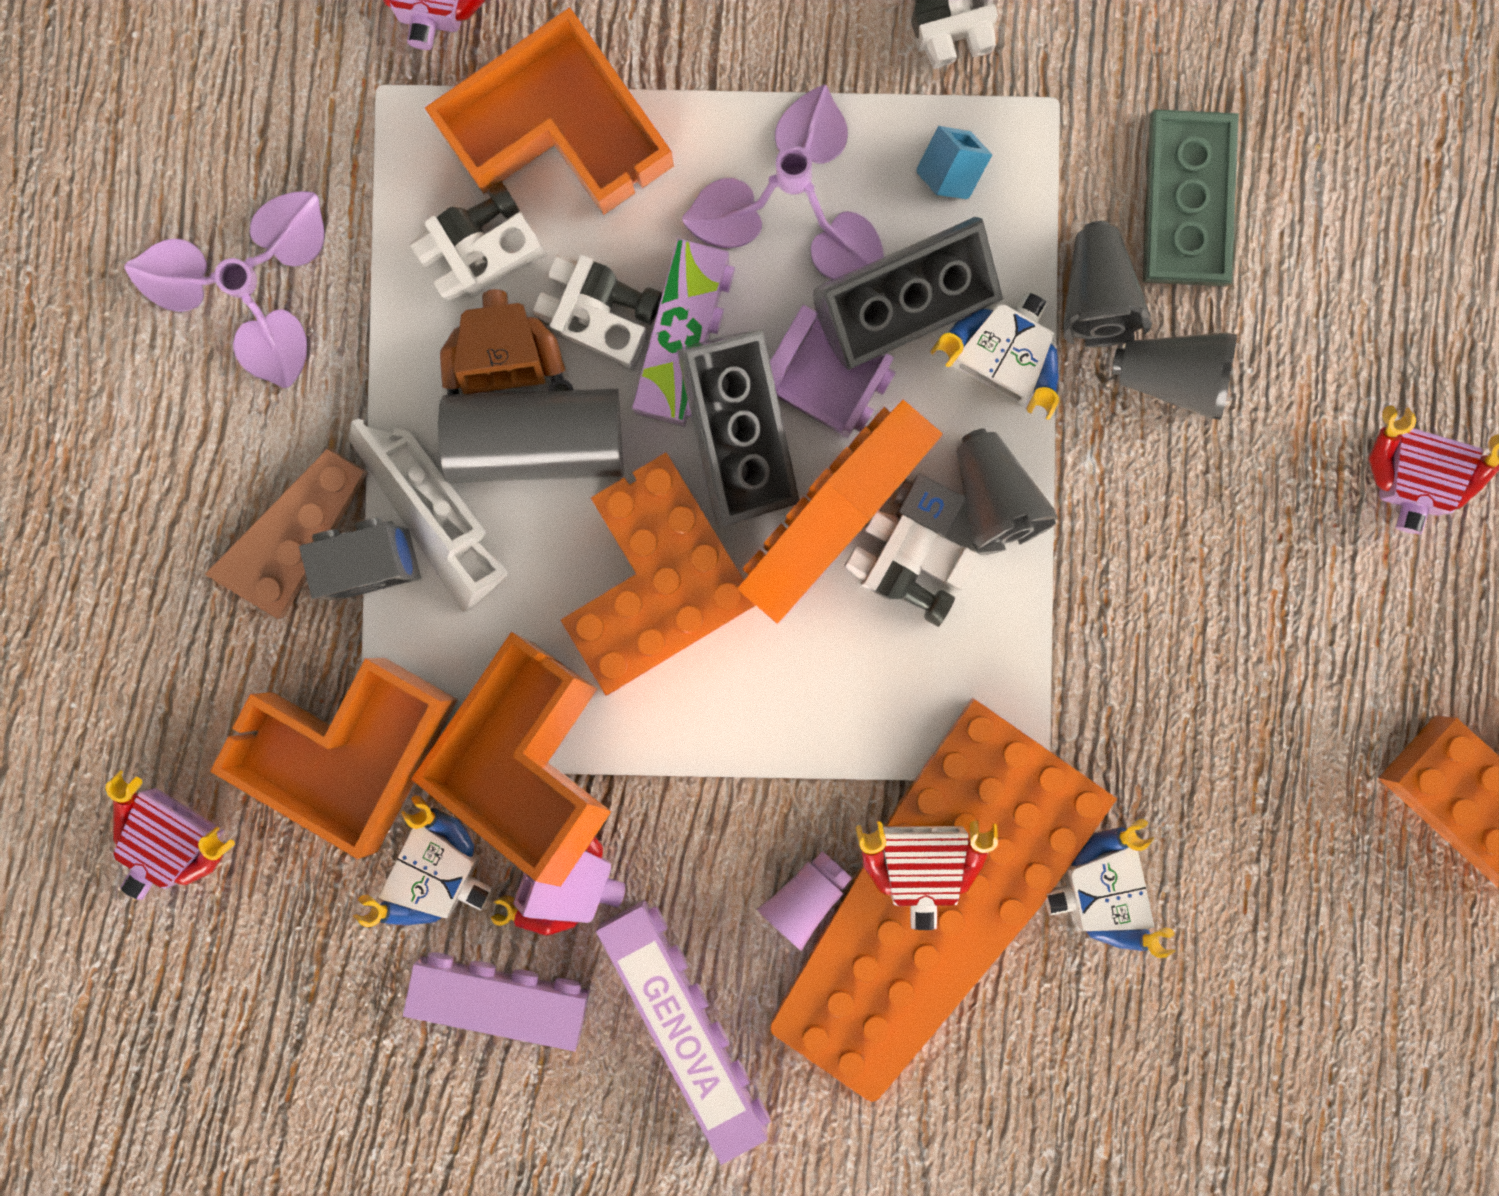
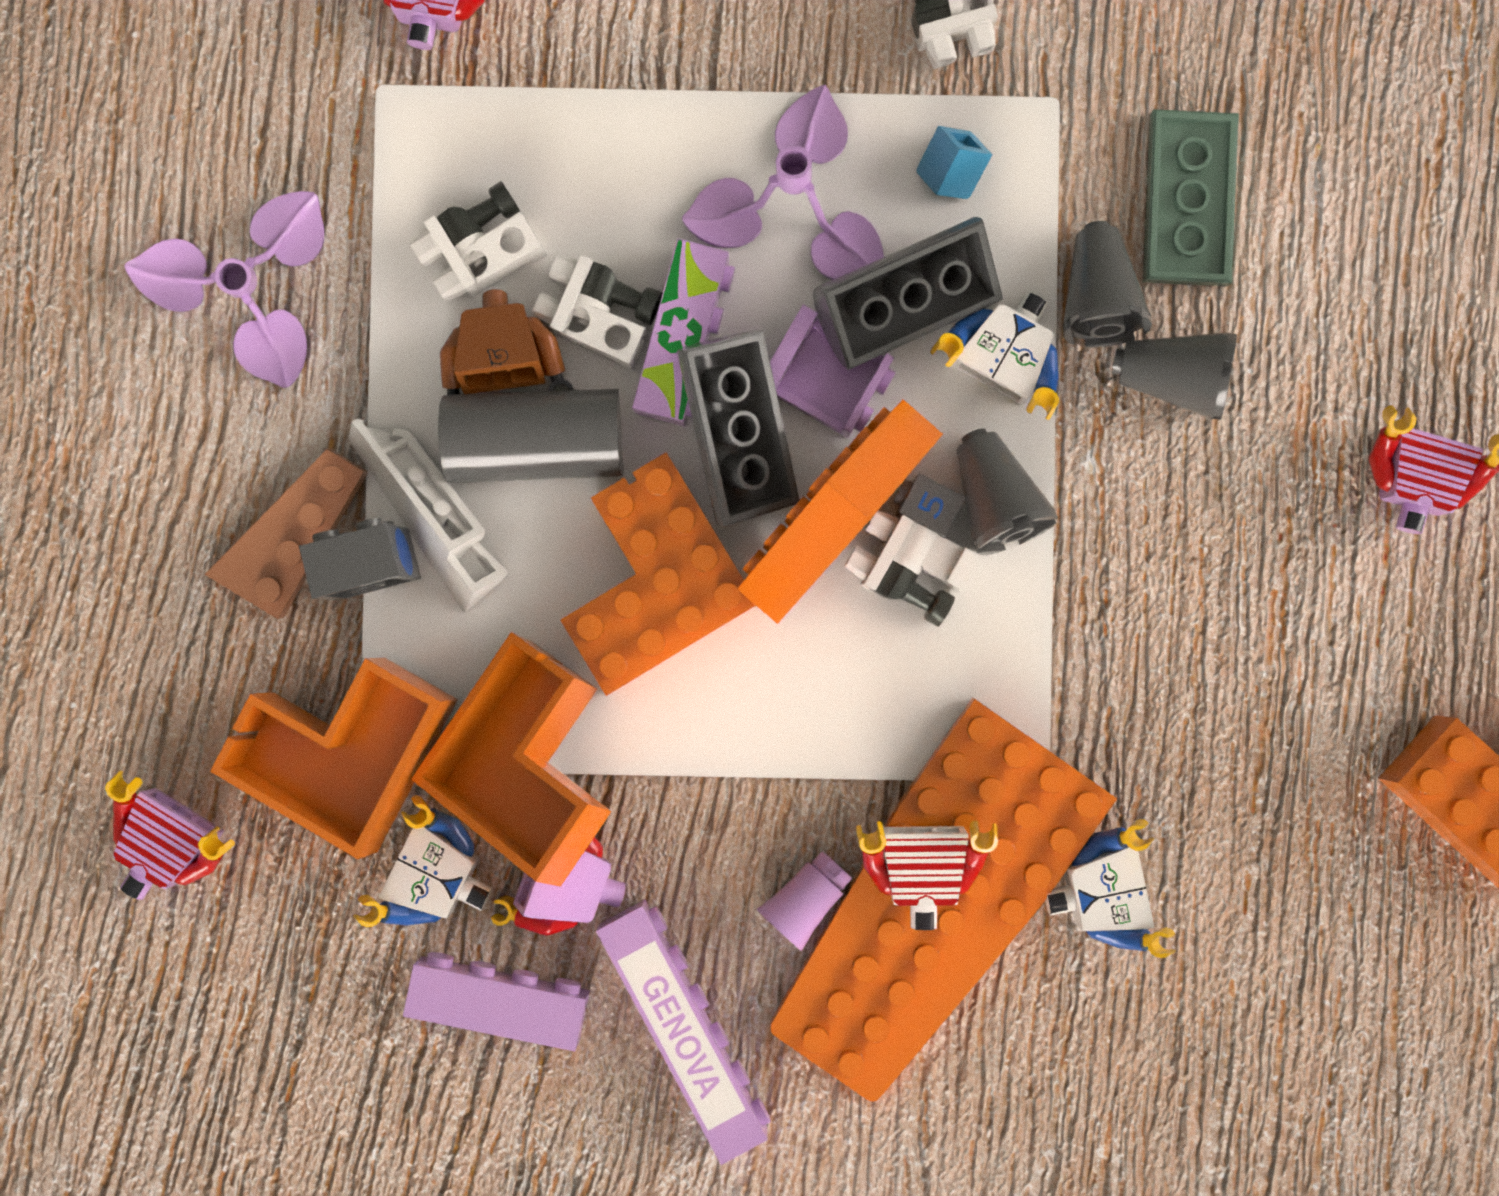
orange piece [425,7,674,215] -> none

